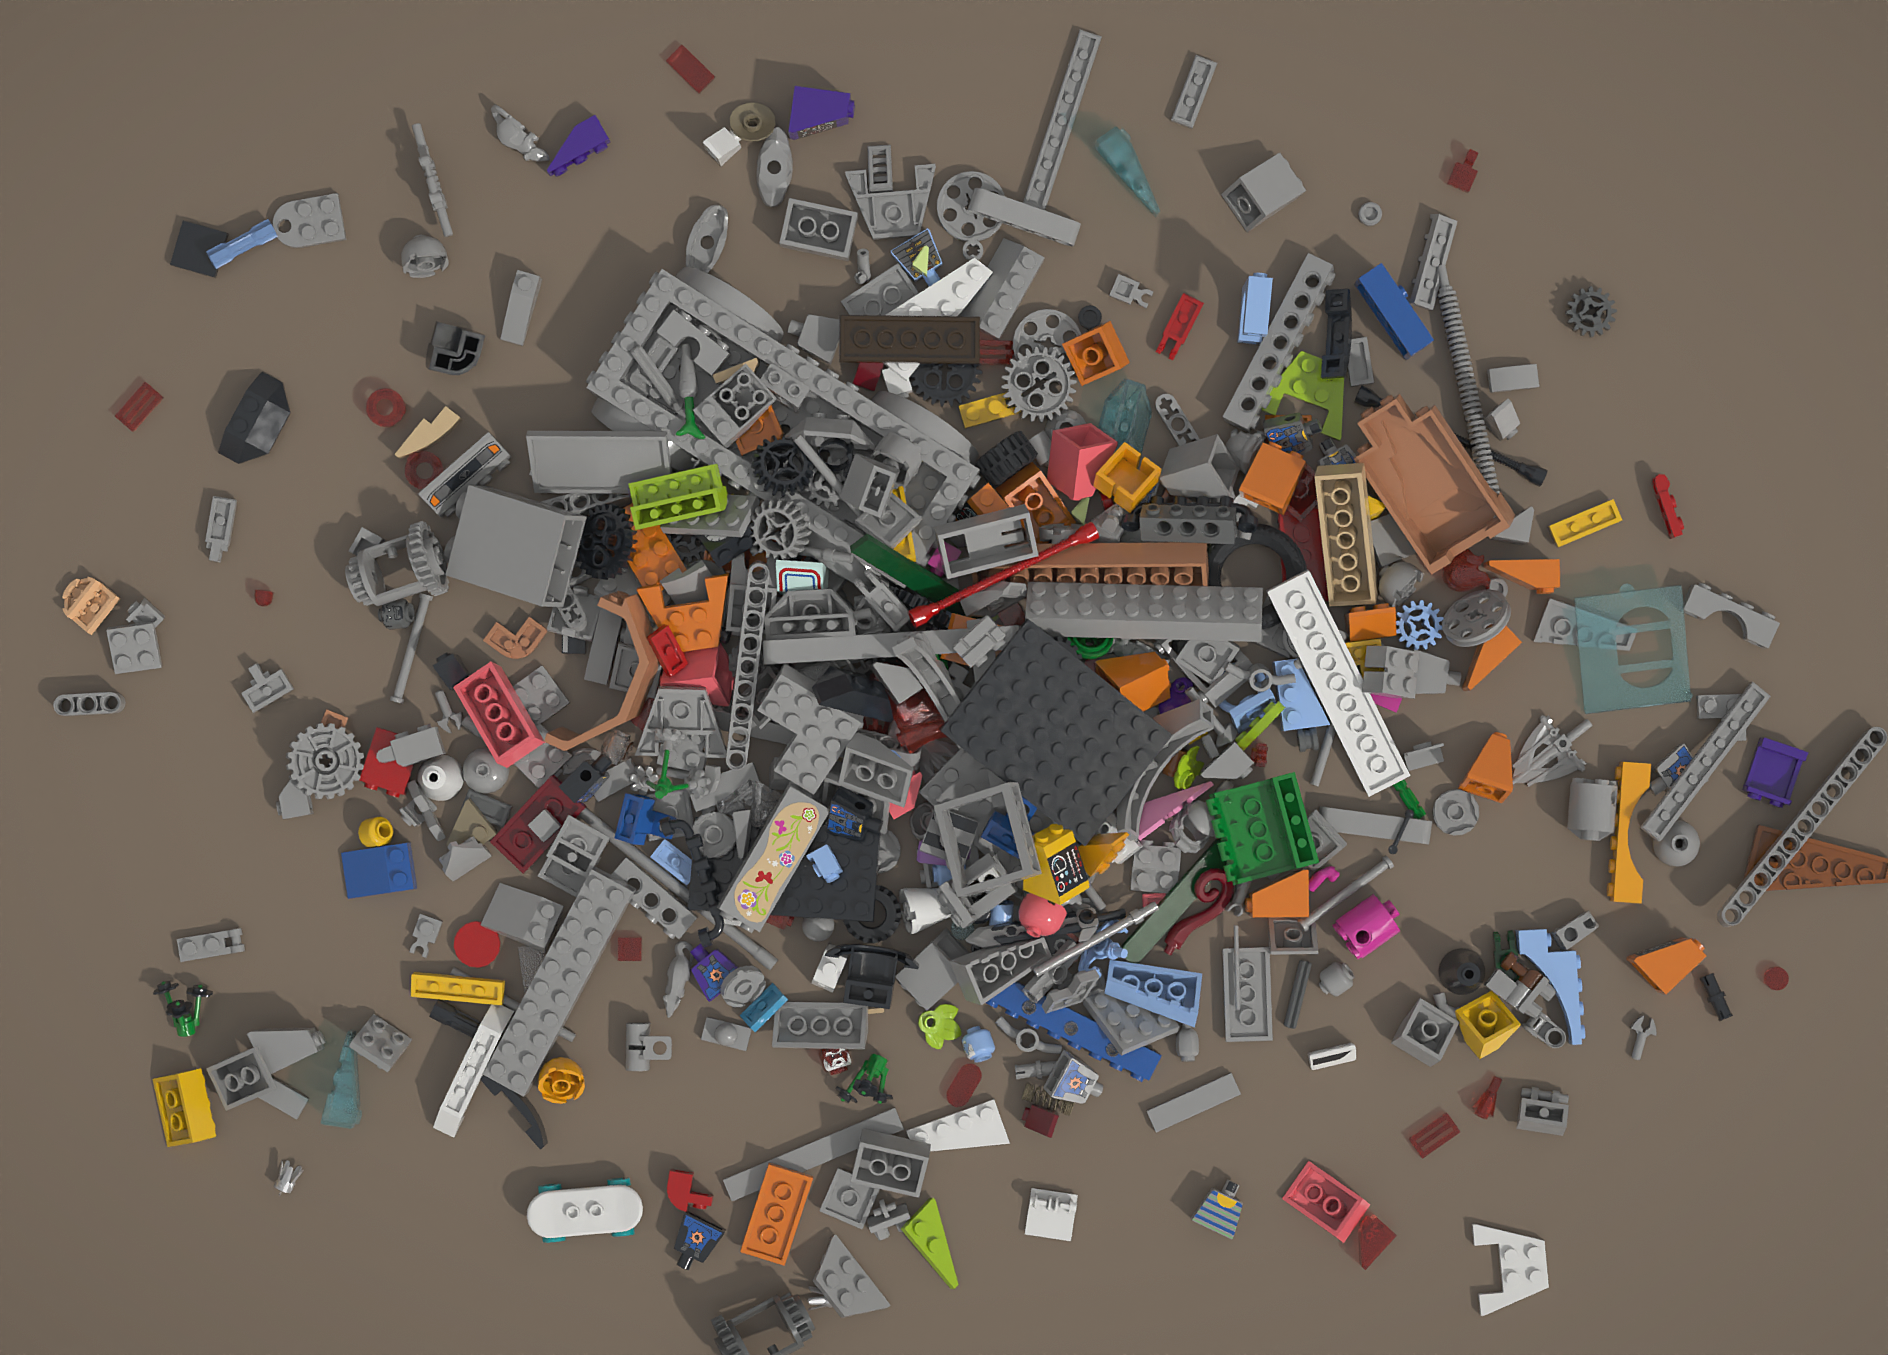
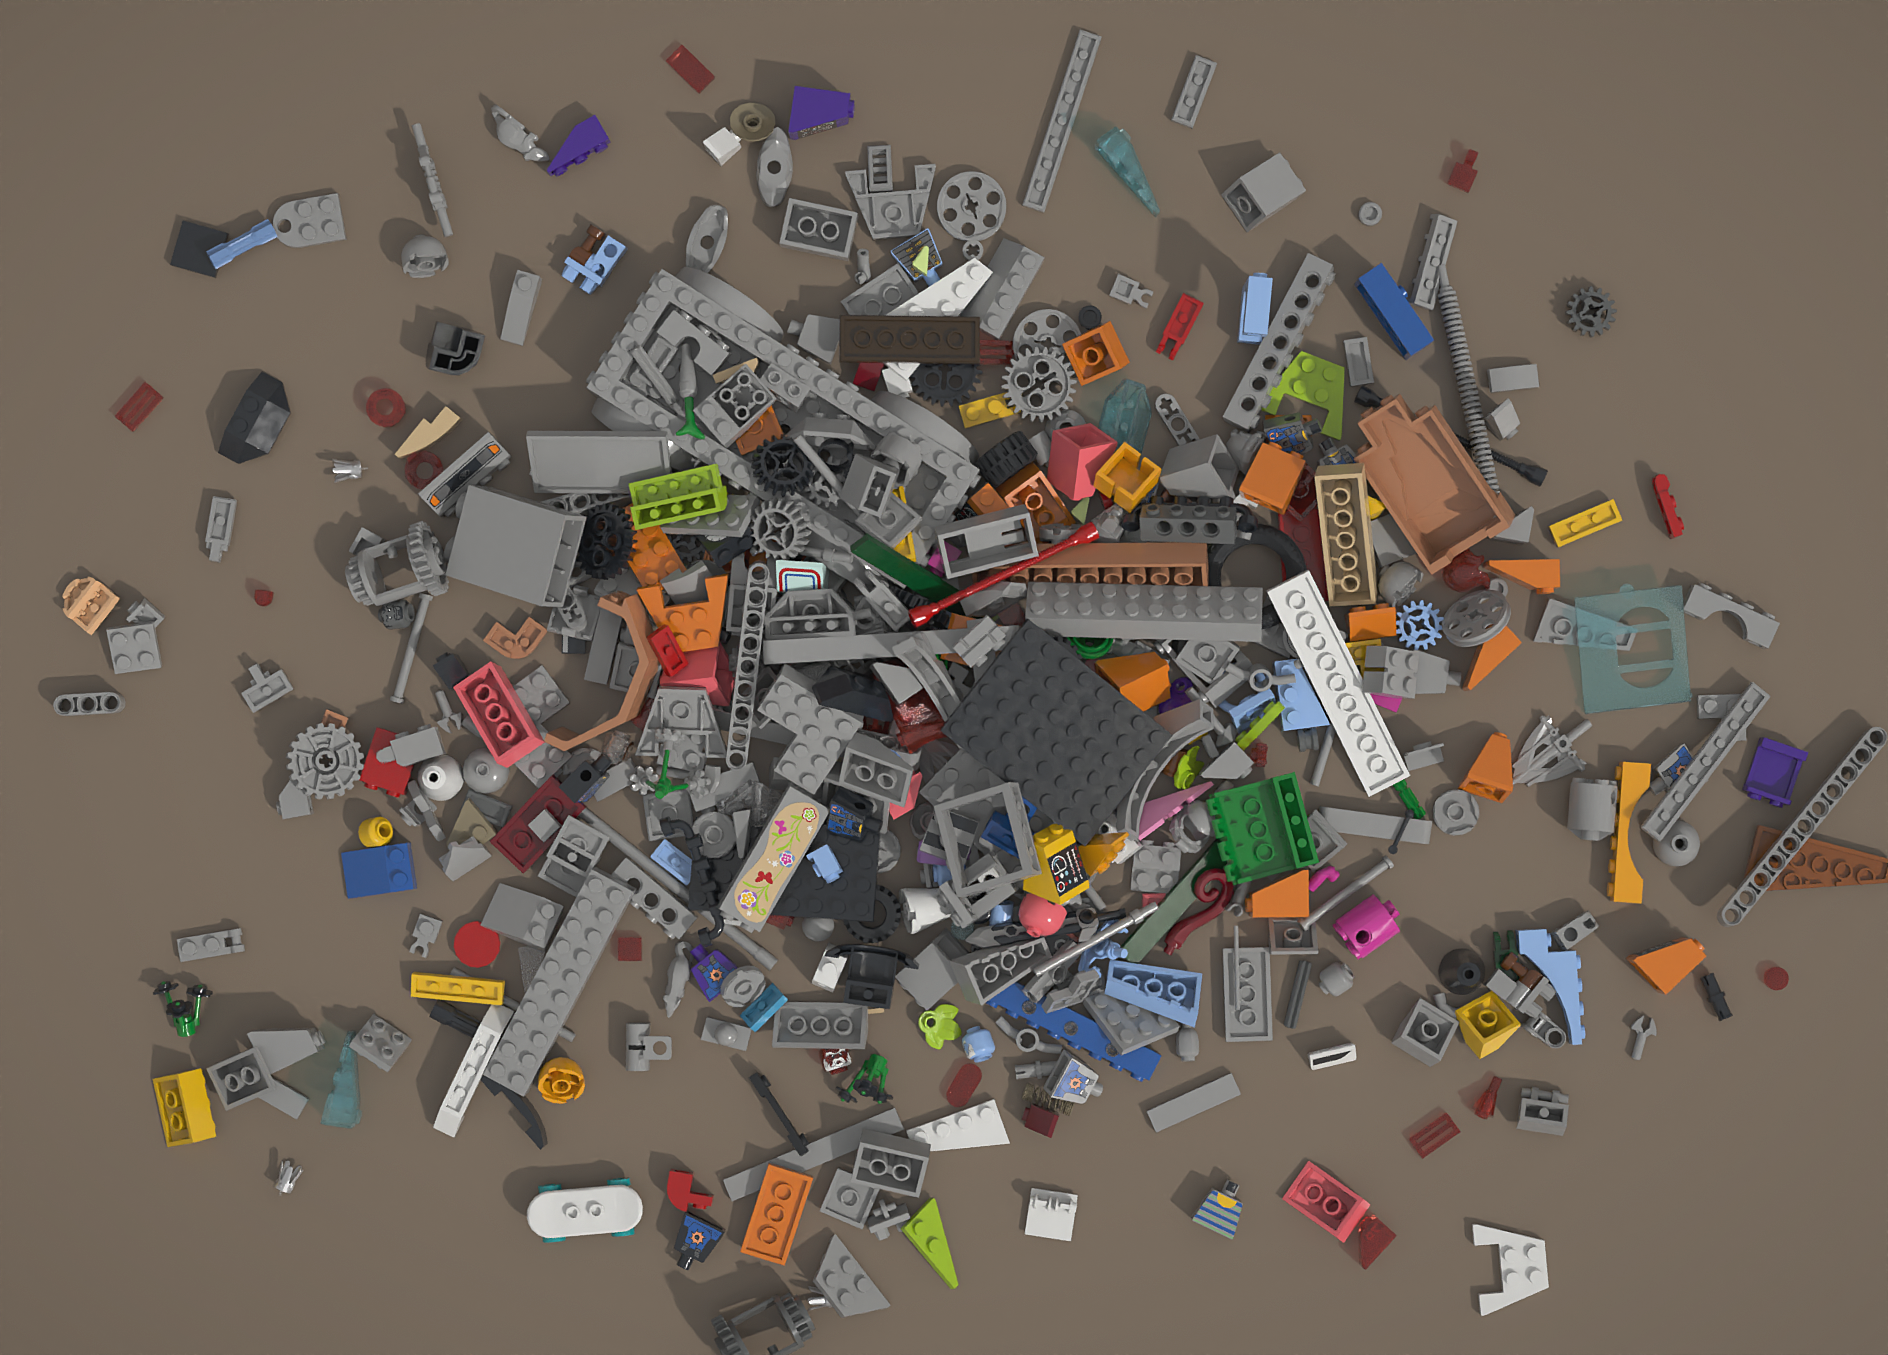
blue piece [614,793,676,845] -> none
light grey beam [968,188,1081,247] -> none
black slope [1321,288,1352,379] -> none
none -> flat silver piece [332,459,368,483]
none -> light blue hips [561,224,628,295]
none -> black container [749,1072,810,1156]

